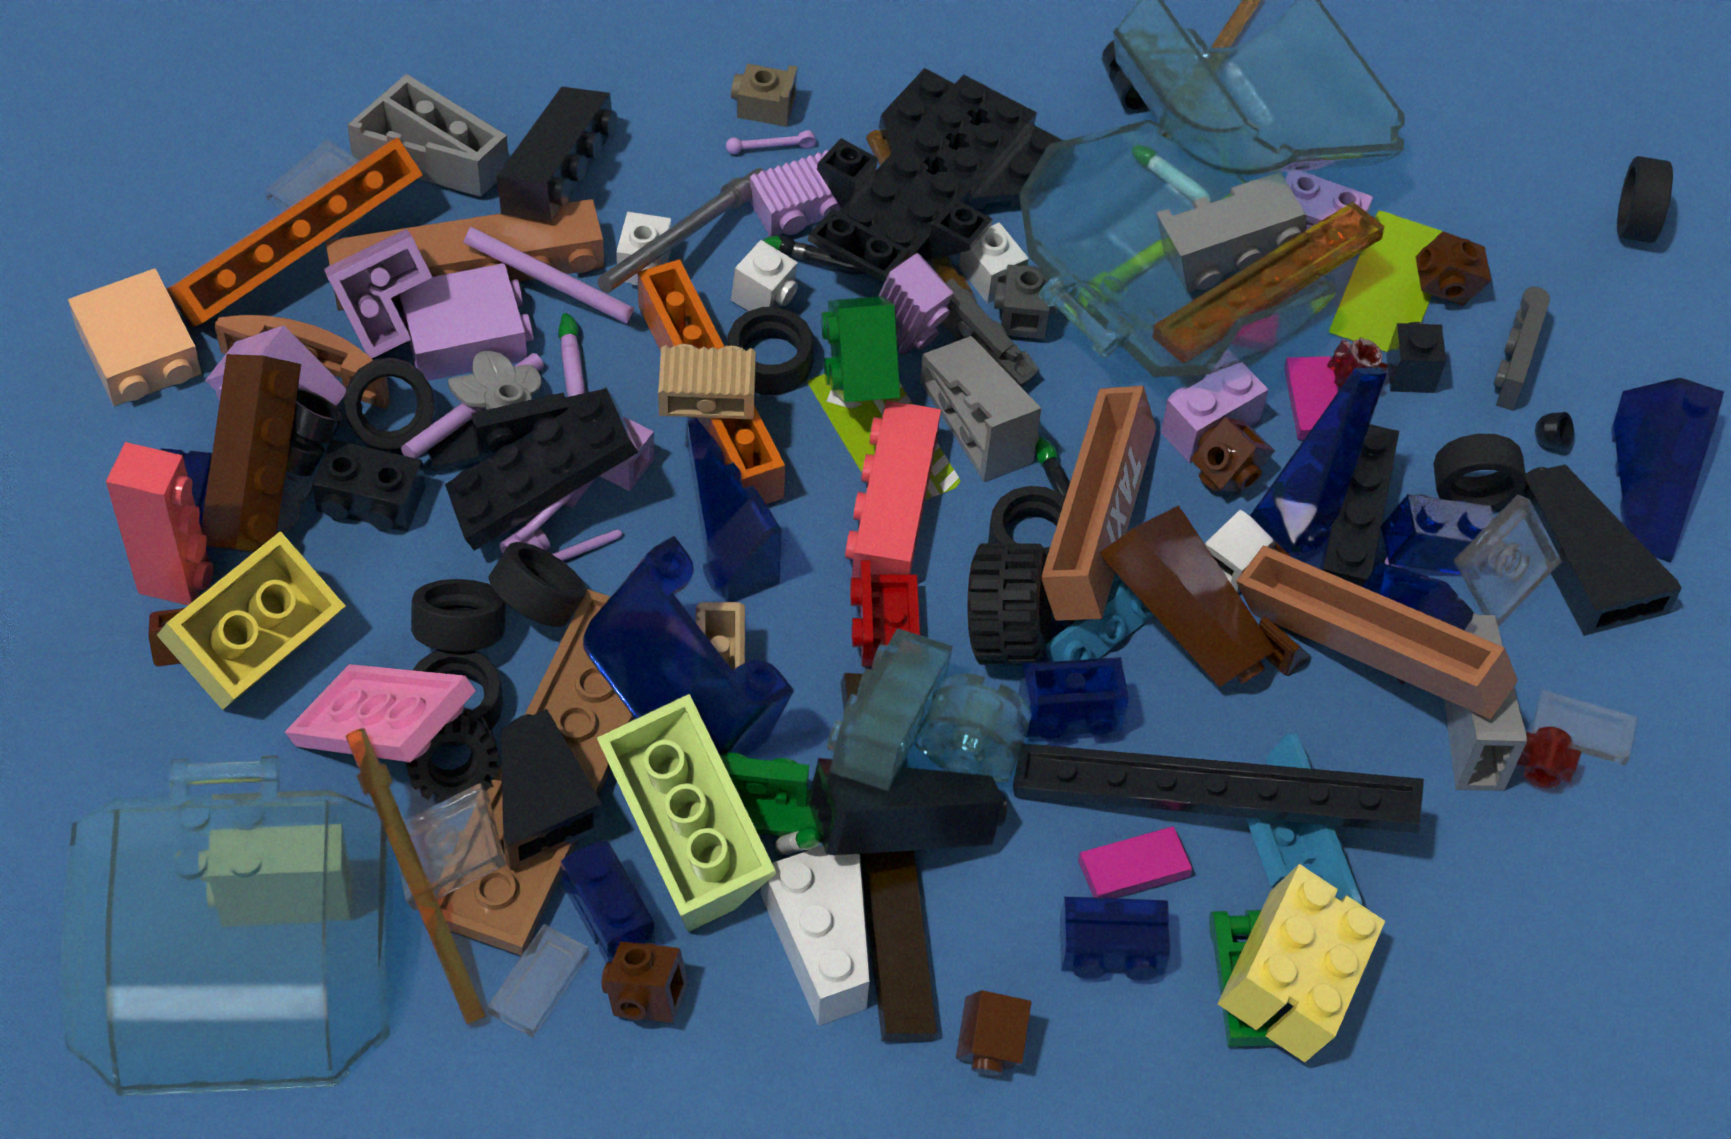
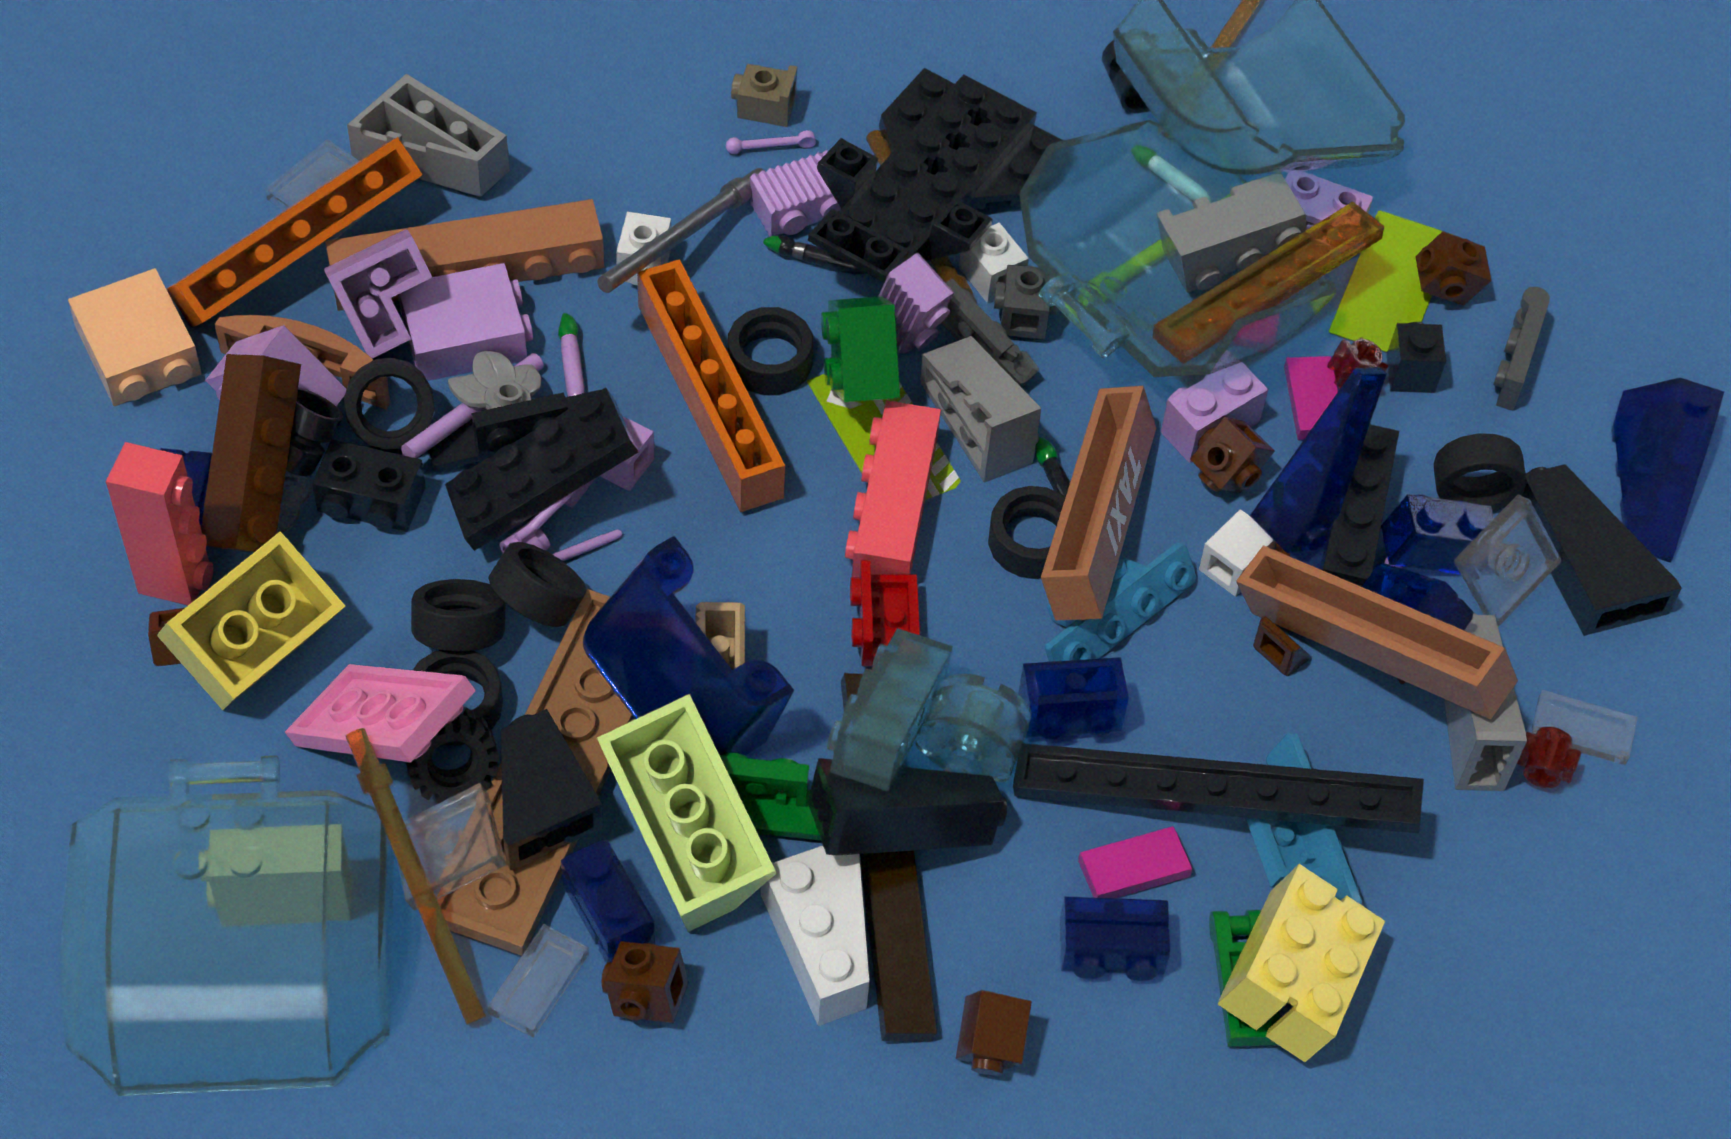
lavender bar [463,227,634,324] -> none
black brick [496,86,617,222] -> none
tan brick [658,344,756,419] -> none
clear blue wedge [687,417,782,602] -> none
white brick [731,240,798,311] -> none
piece [775,827,822,855] -> none
black tyre [967,543,1052,666] -> none
reddish brown slope [1099,505,1276,687] -> none
black hinge [1534,412,1574,449] -> none
black tyre [1617,156,1673,243] -> none

